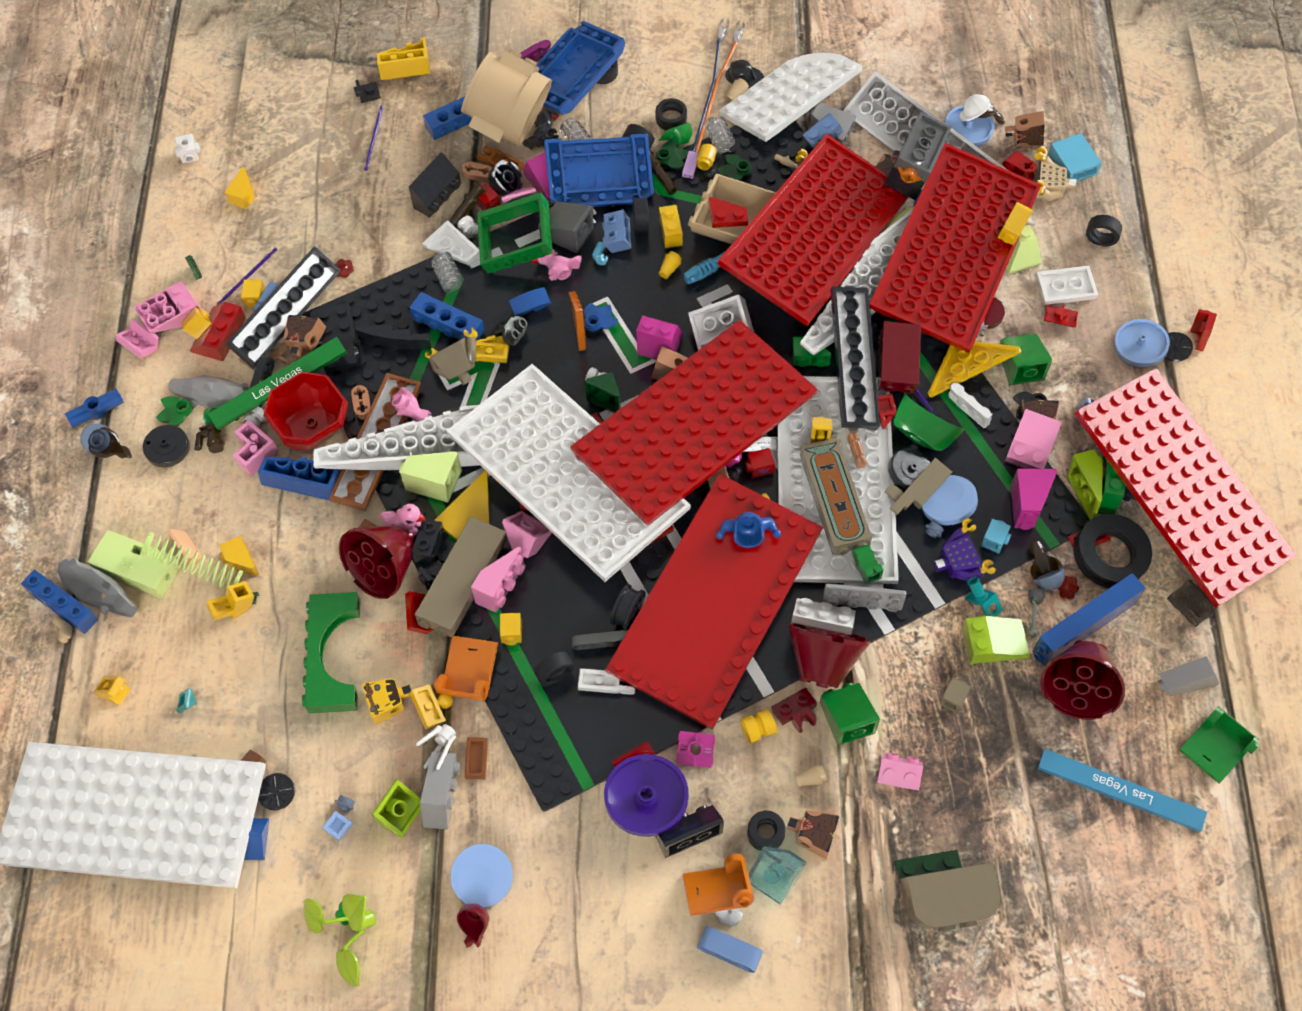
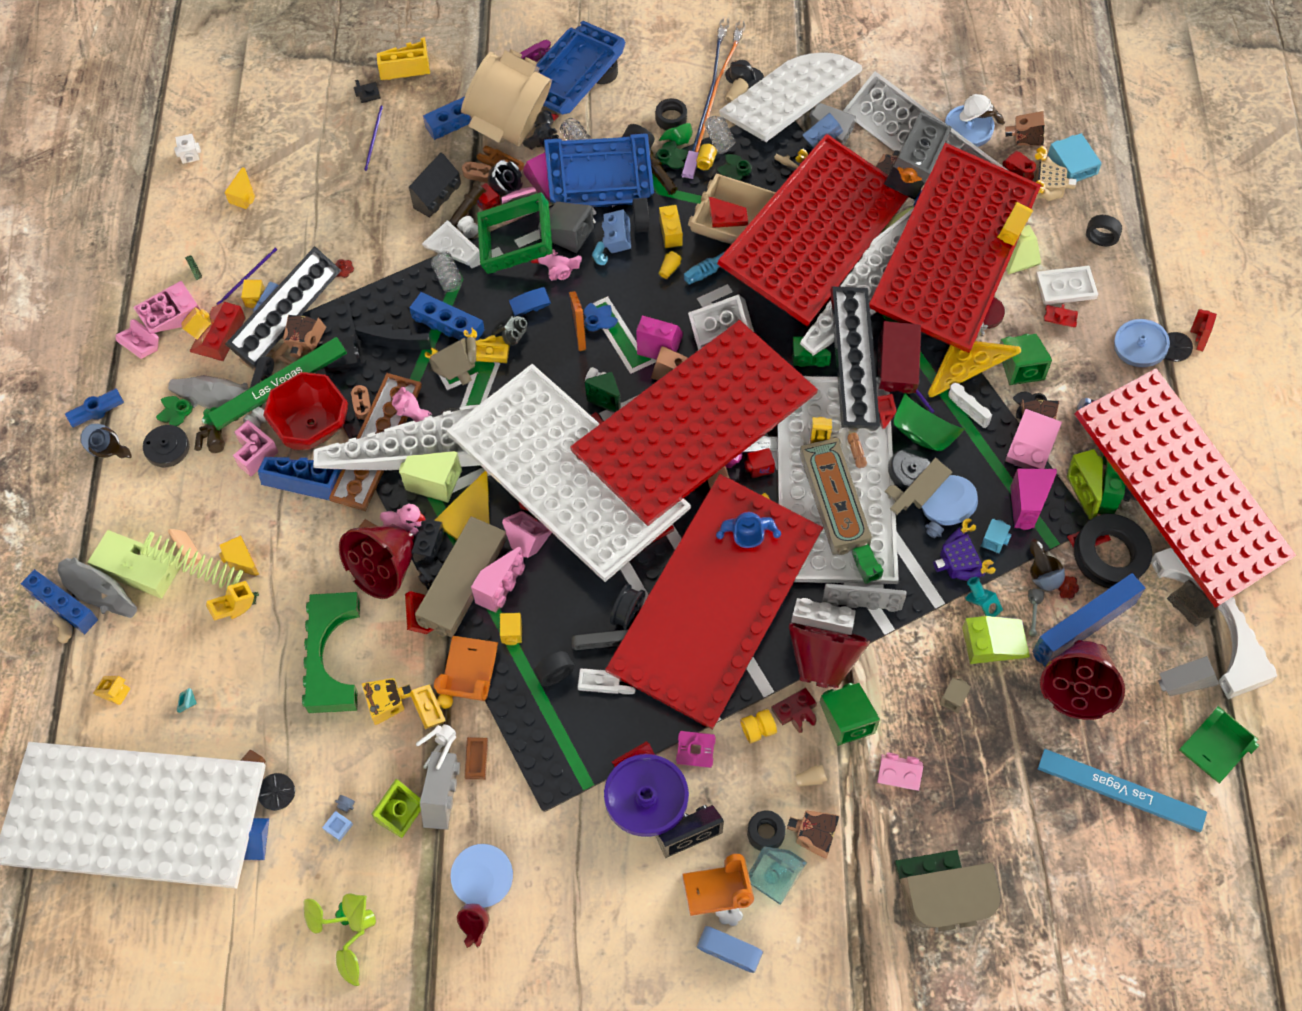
none -> white arch [1151,548,1277,699]

